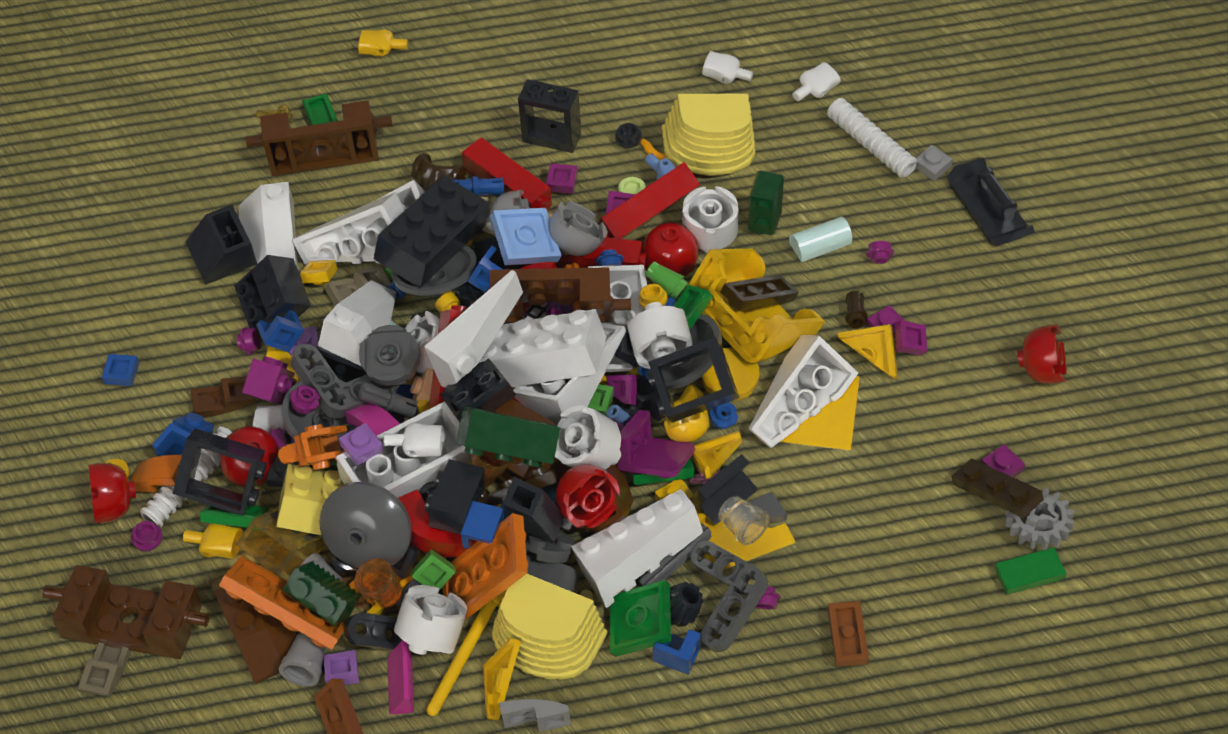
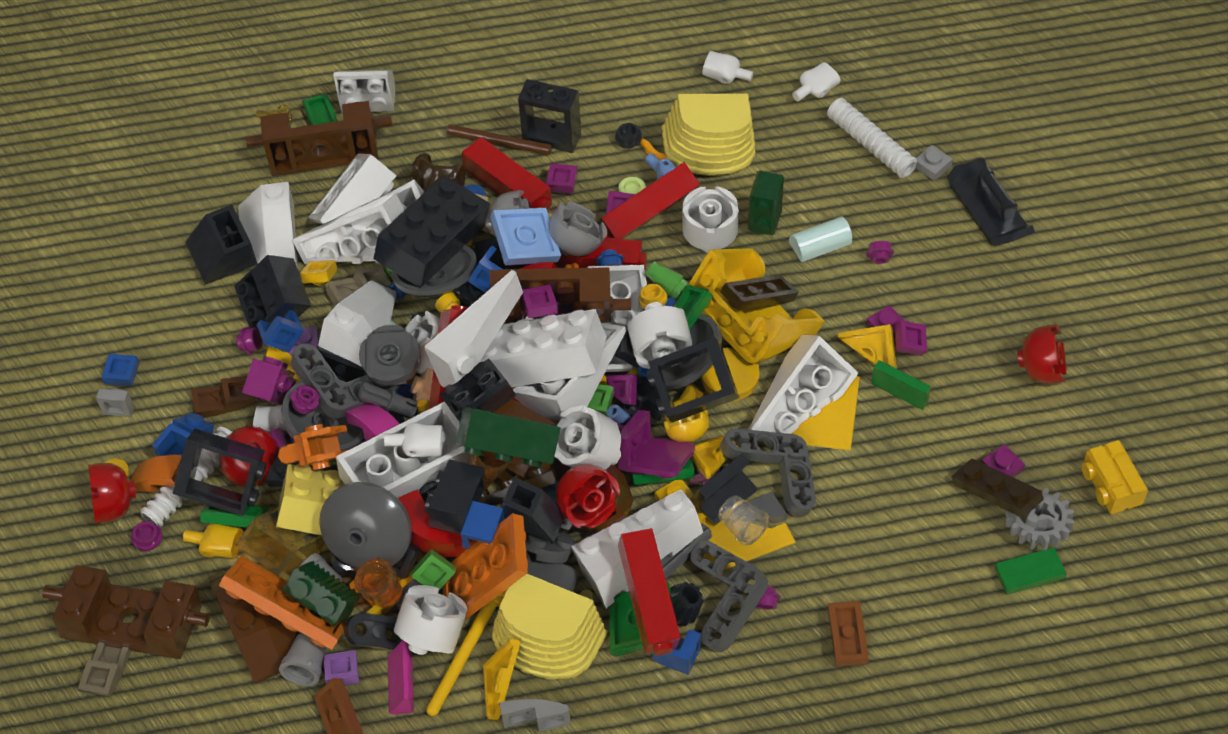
medium lavender plate [339,423,383,466] -> none
yellow piece [358,29,408,56] -> none
blue pin [453,176,504,196] -> none
red cylinder [643,223,698,276] -> none
blue plate [709,402,738,429] -> none
dark brown pin [845,291,868,329] -> none
none -> light grey plate [96,388,135,417]
none -> white slope [308,154,396,224]
none -> white slope [333,70,396,112]
none -> reddish brown bar [447,124,552,155]
none -> magenta plate [521,285,558,318]
none -> red brick [618,528,681,656]
none -> dark grey beam [720,428,816,517]
none -> green tile [871,360,931,410]
none -> yellow brick [1081,440,1148,515]

